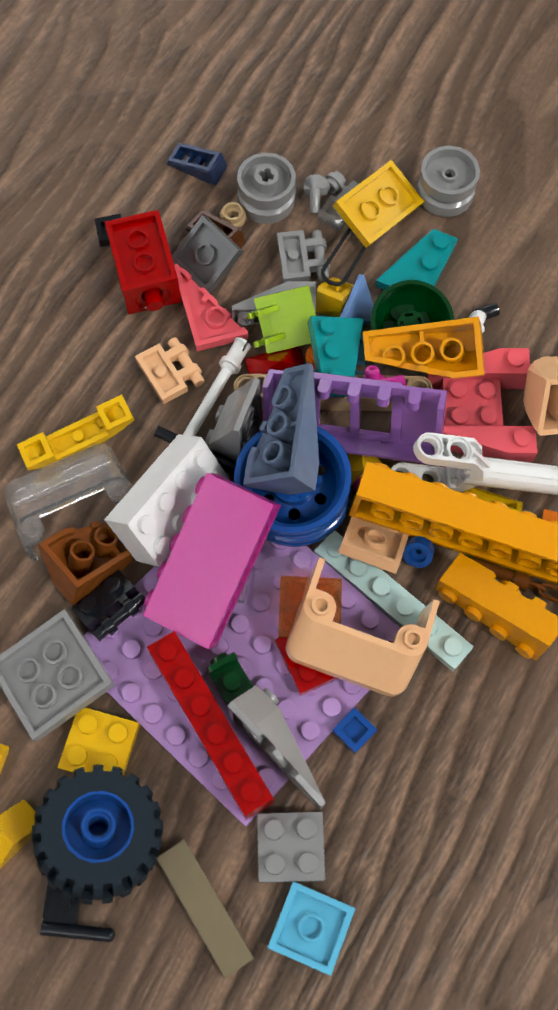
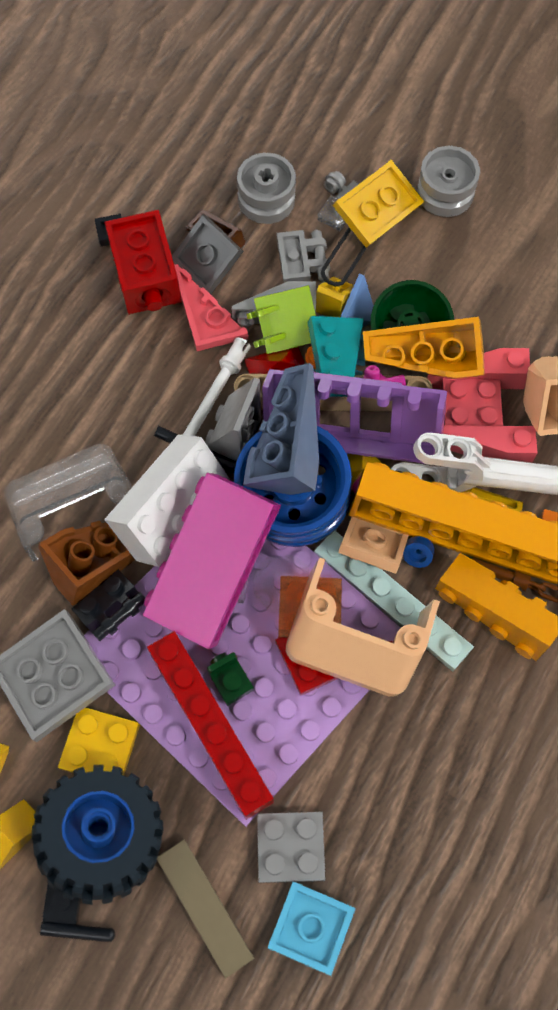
yellow slope [17,394,134,470] -> none
light nougat plate [135,337,205,405] -> none
dark blue slope [167,142,227,185] -> none
tan plate [220,202,246,228] -> none
light grey wedge [227,685,326,810] -> none
light grey plate [304,174,330,213] -> none
blue plate [332,707,377,754] -> none
teal wing [375,229,458,290] -> none
black arm [469,303,500,333] -> none

